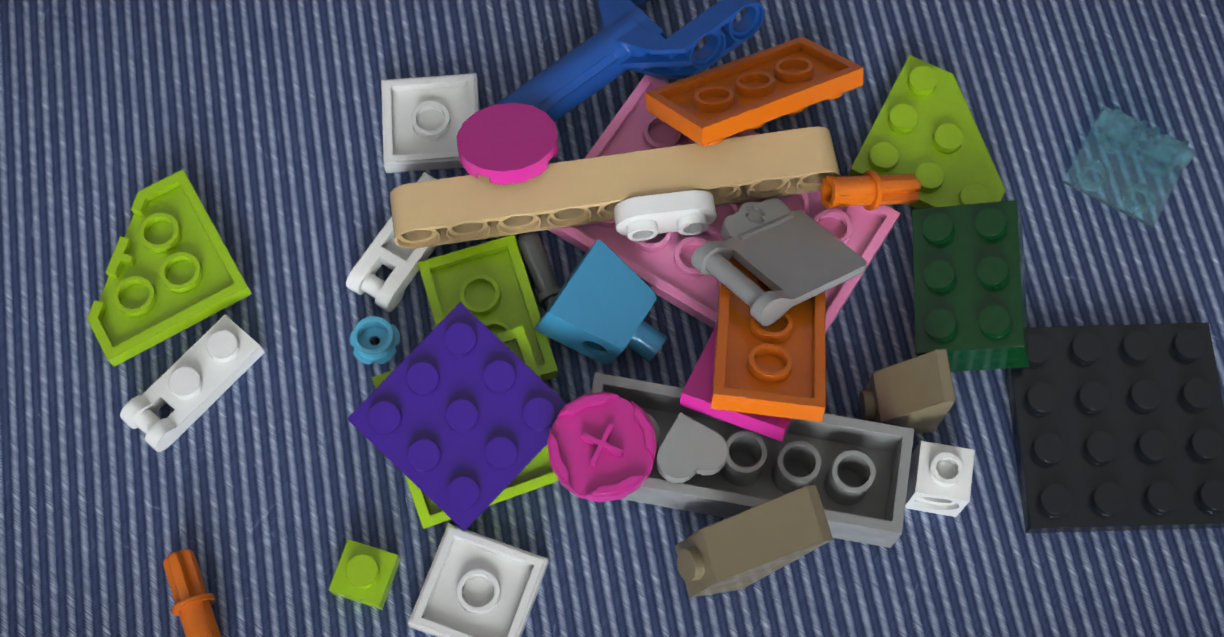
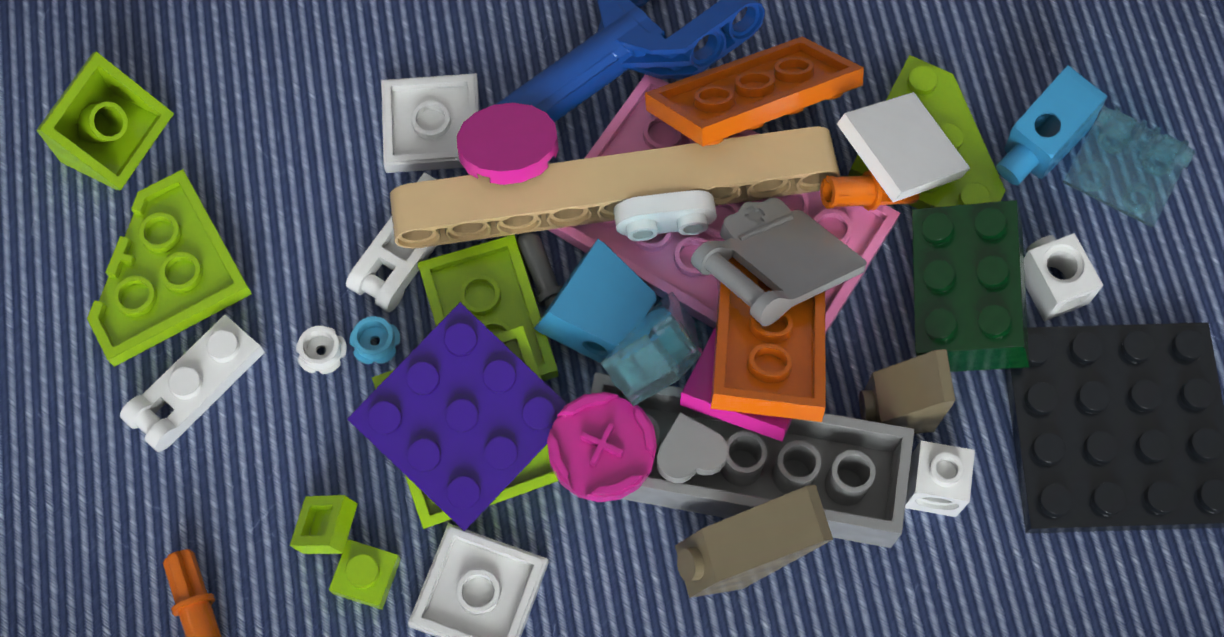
none -> lime slope [36,51,174,190]
none -> lime plate [289,495,358,554]
none -> white plate [296,326,347,374]
none -> clear light blue slope [601,291,703,406]
none -> white tile [837,92,970,203]
none -> dark azure torso [996,65,1108,186]
none -> white brick [1024,233,1104,321]

